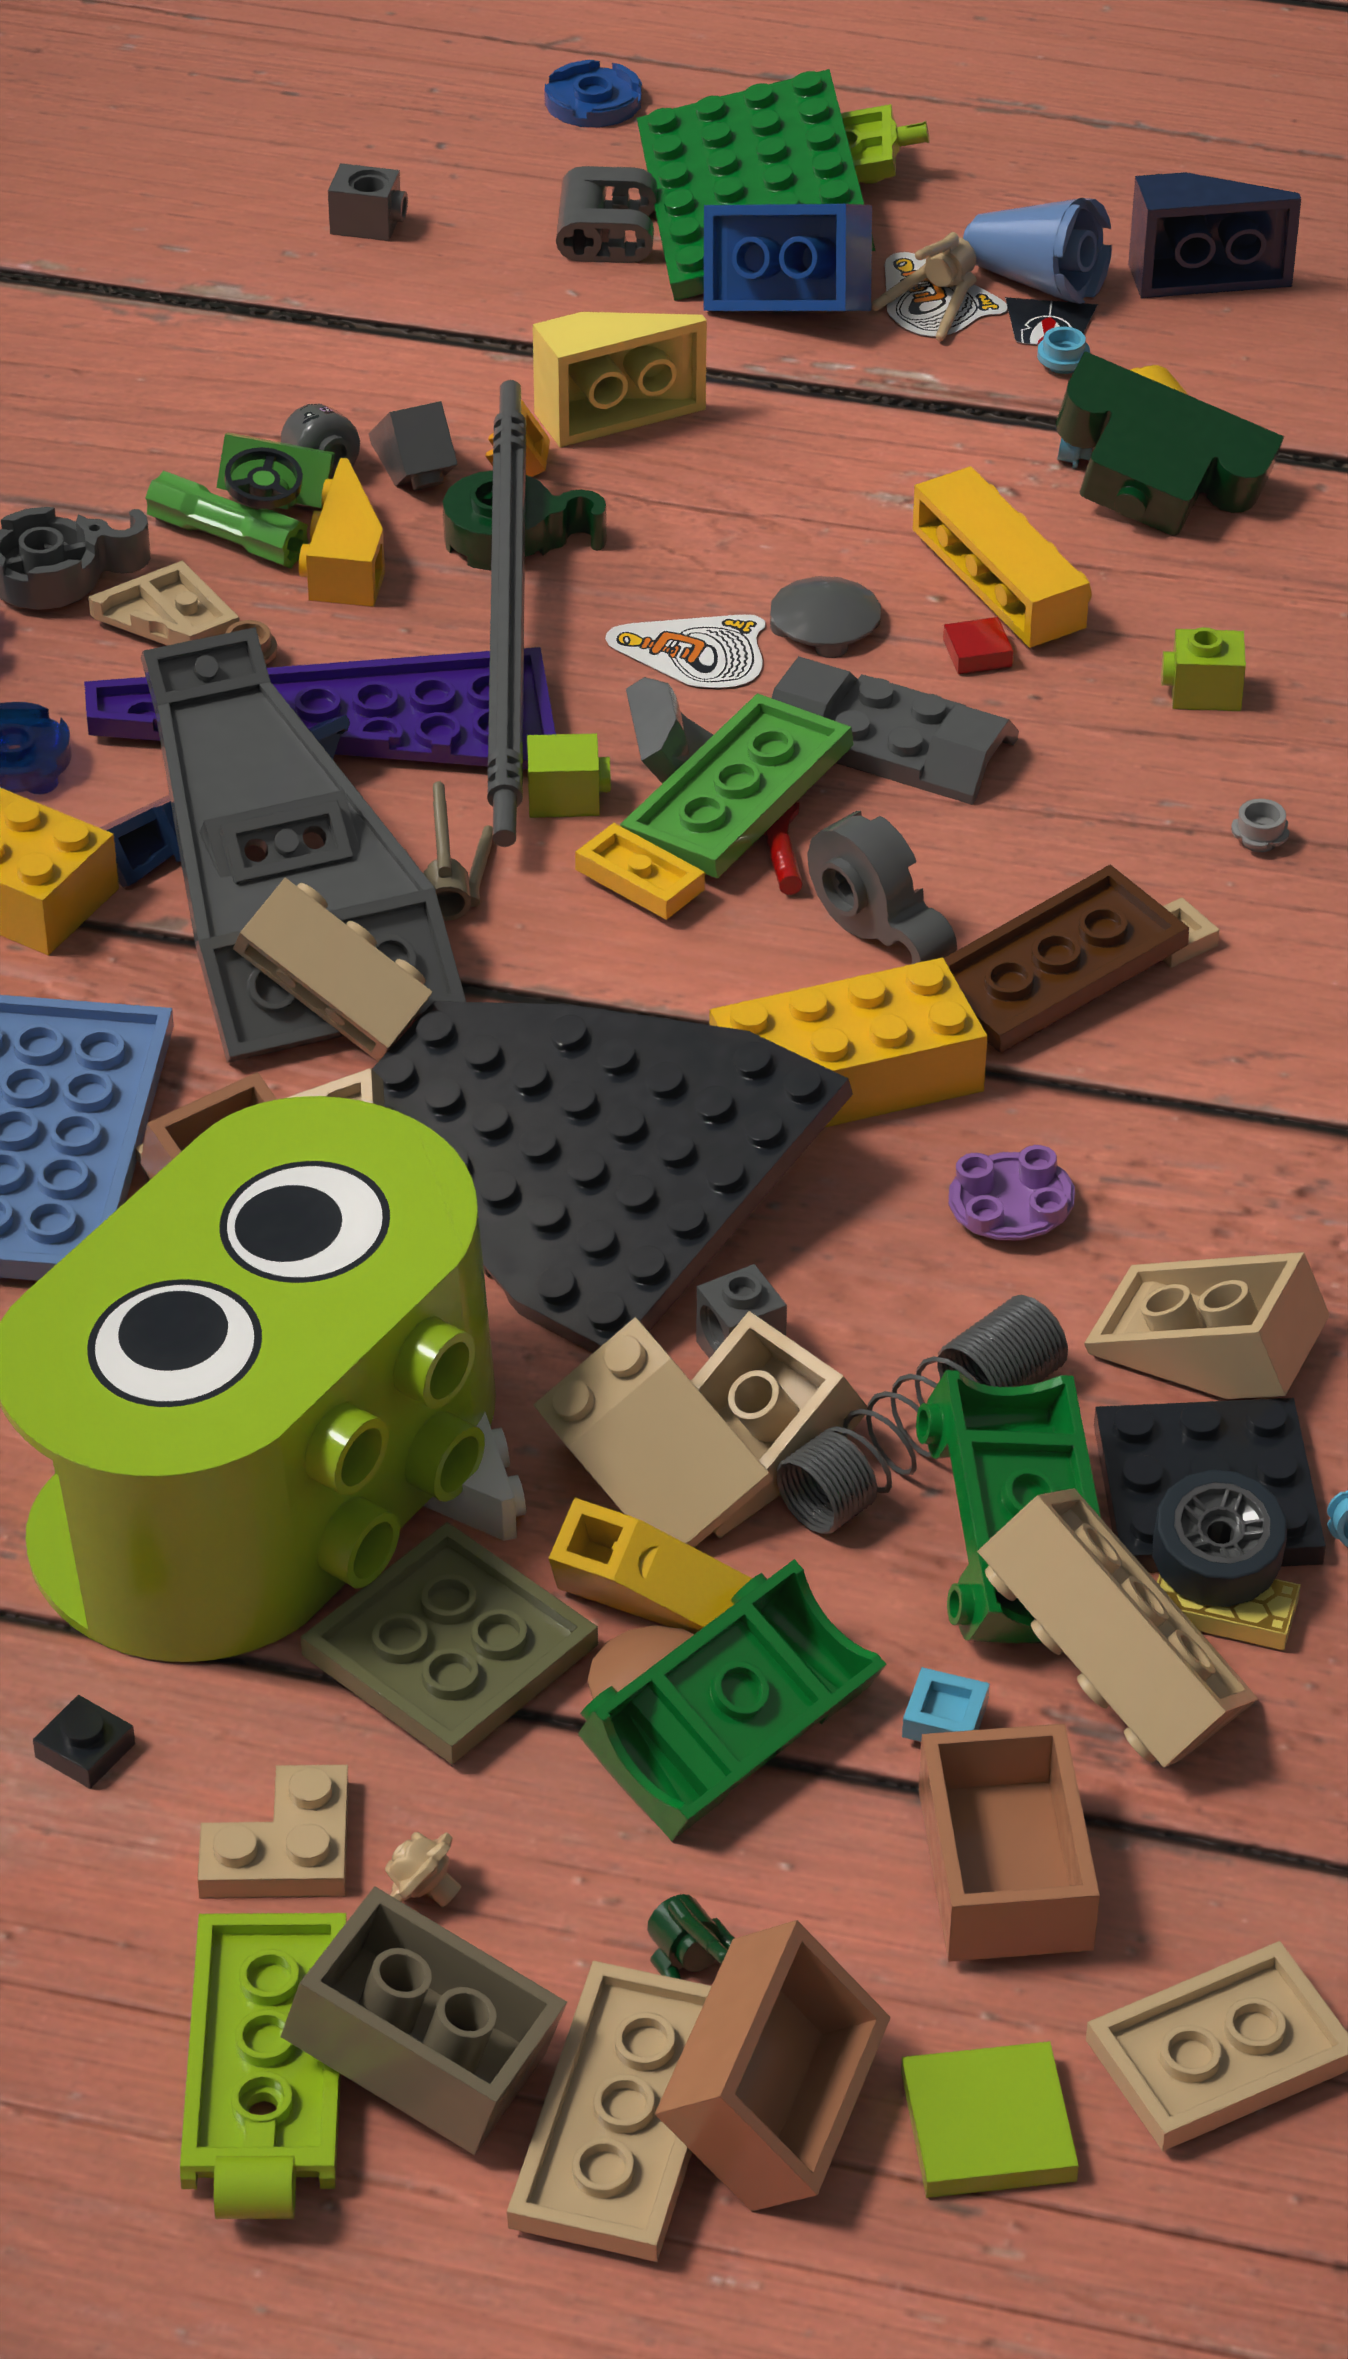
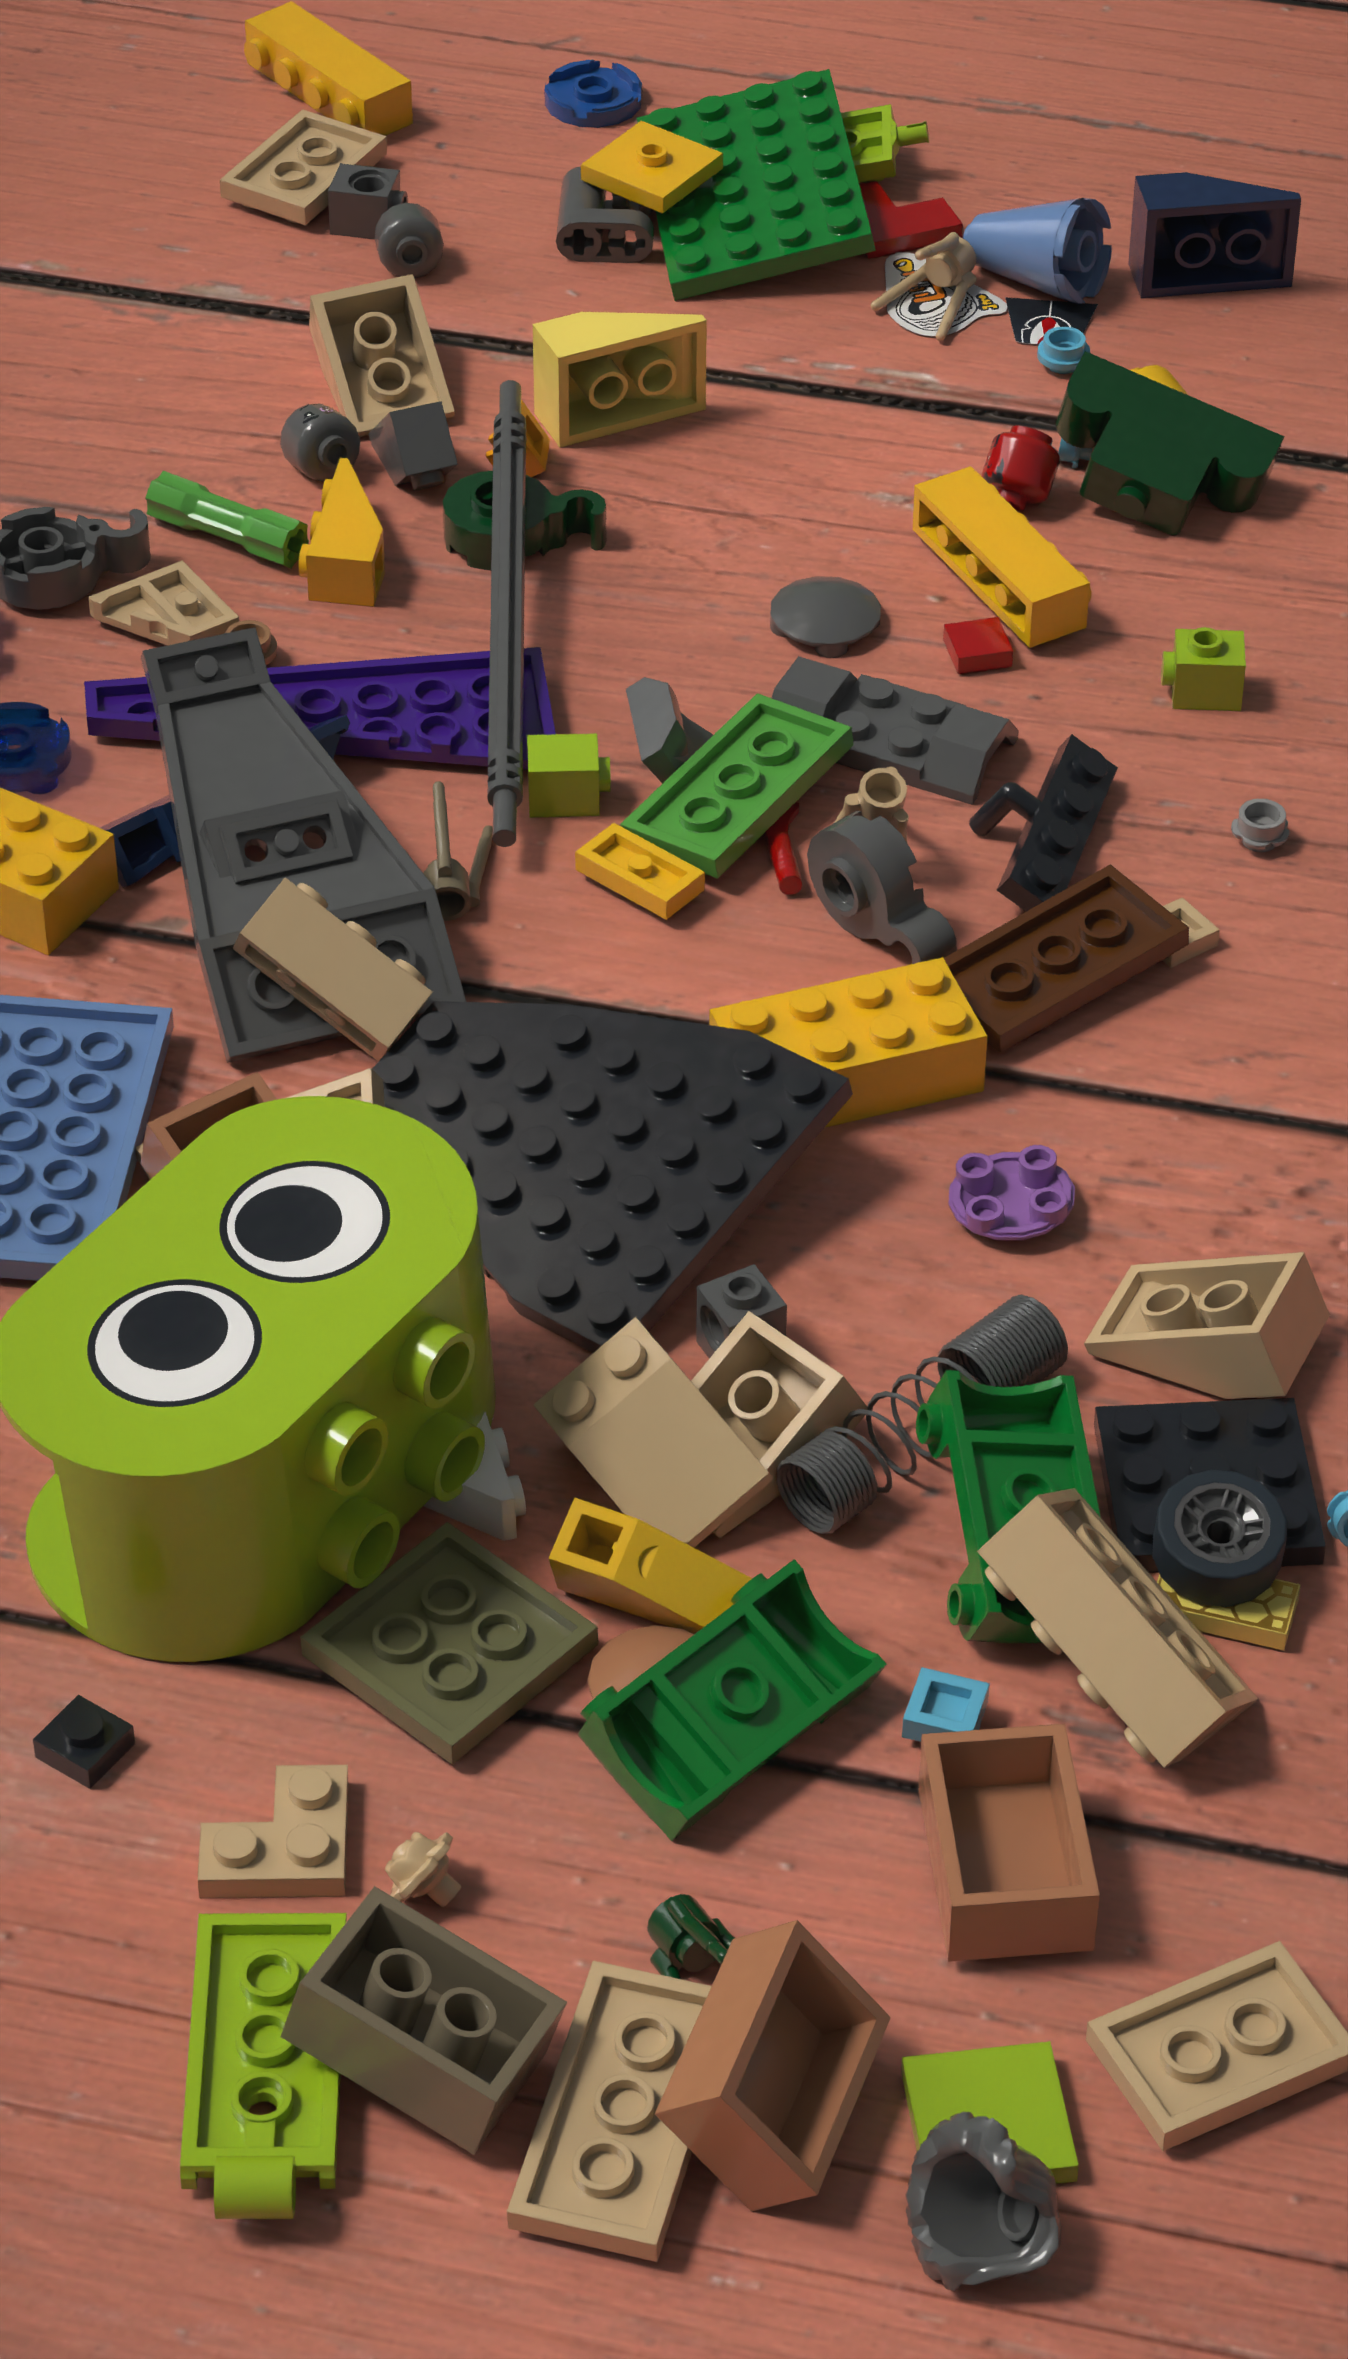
piece [216,432,335,509] -> none
sticker [605,615,765,688] -> none
blue slope [704,204,872,311] -> none
none -> tan plate [220,109,387,225]
none -> yellow brick [244,1,413,136]
none -> tan slope [309,274,455,437]
none -> dark grey head [374,203,444,279]
none -> yellow plate [581,121,723,213]
none -> tan plant [834,766,909,869]
none -> red tile [860,181,963,259]
none -> dark grey hair [905,2112,1062,2291]
none -> black plate [969,734,1118,911]
none -> red head [982,426,1060,511]

